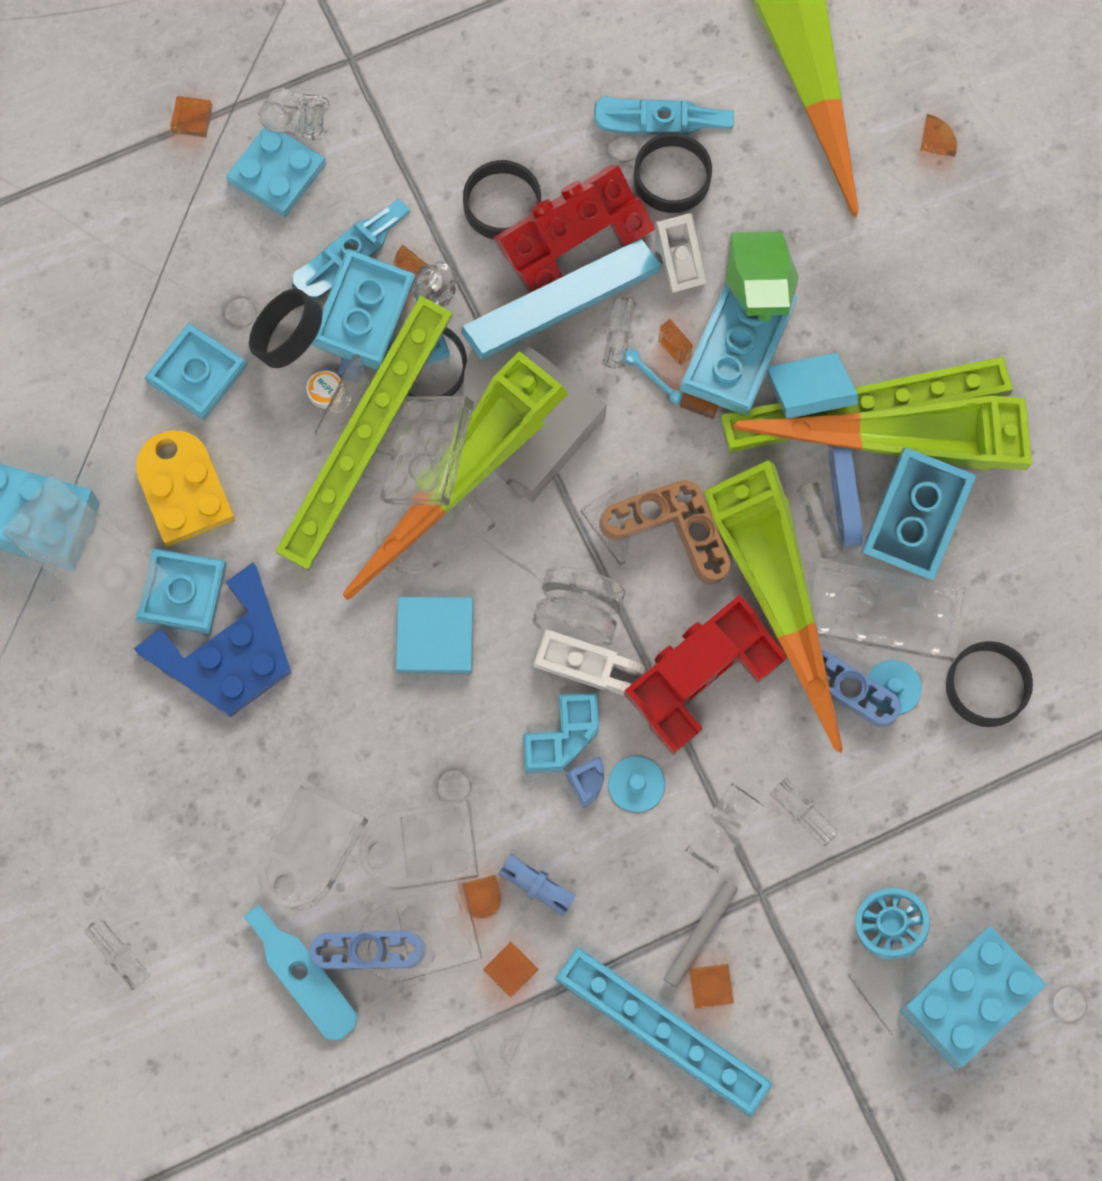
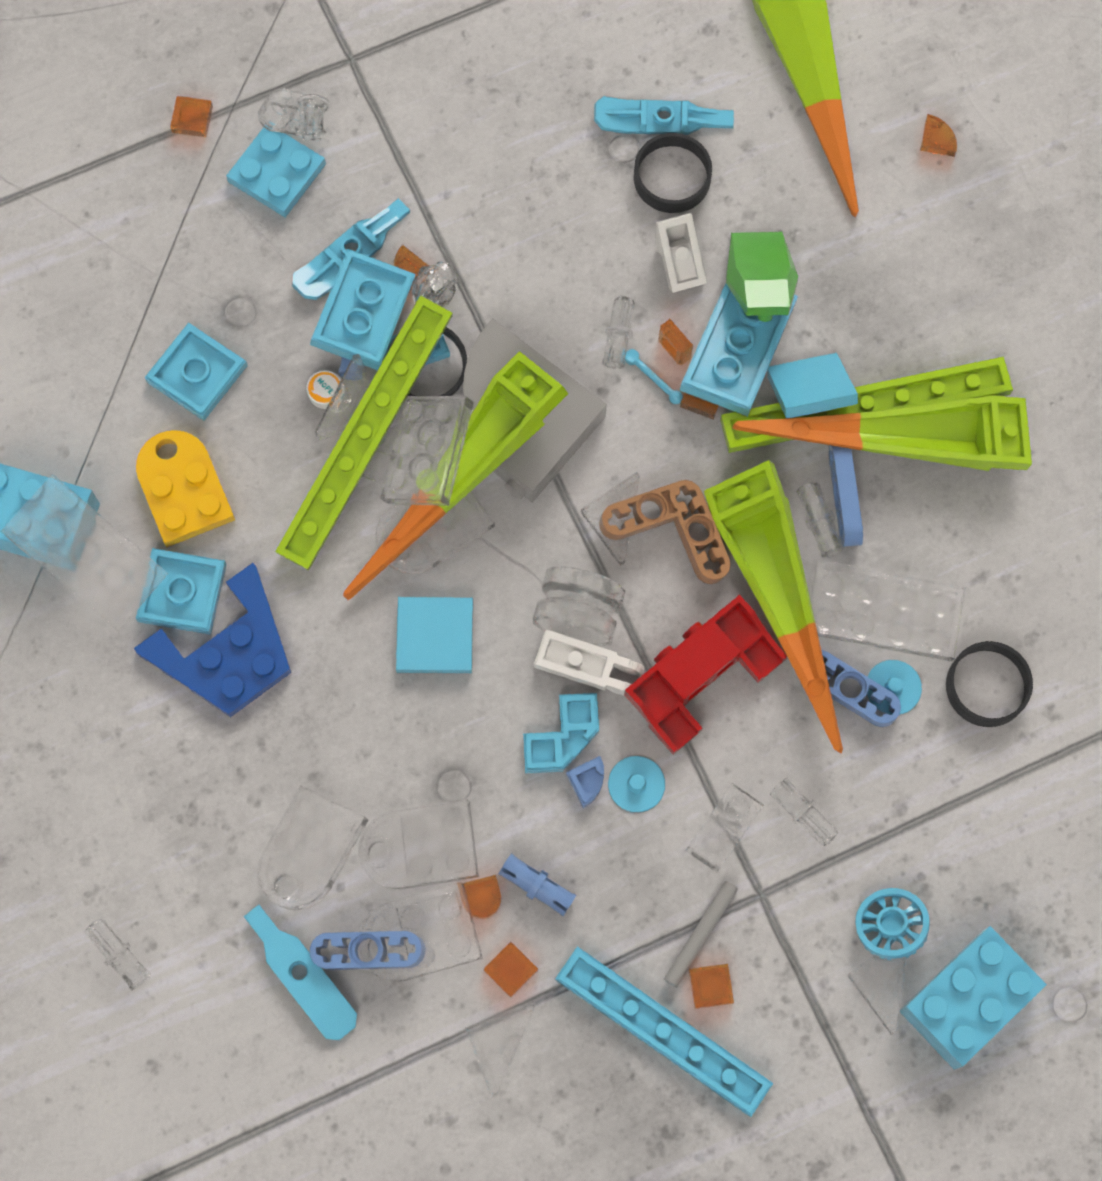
black tyre [249,289,322,369] -> none
tile [461,239,661,360] -> none
black tyre [463,160,541,240] -> none
red bracket [493,164,655,293] -> none
medium azure brick [860,447,977,581] -> none

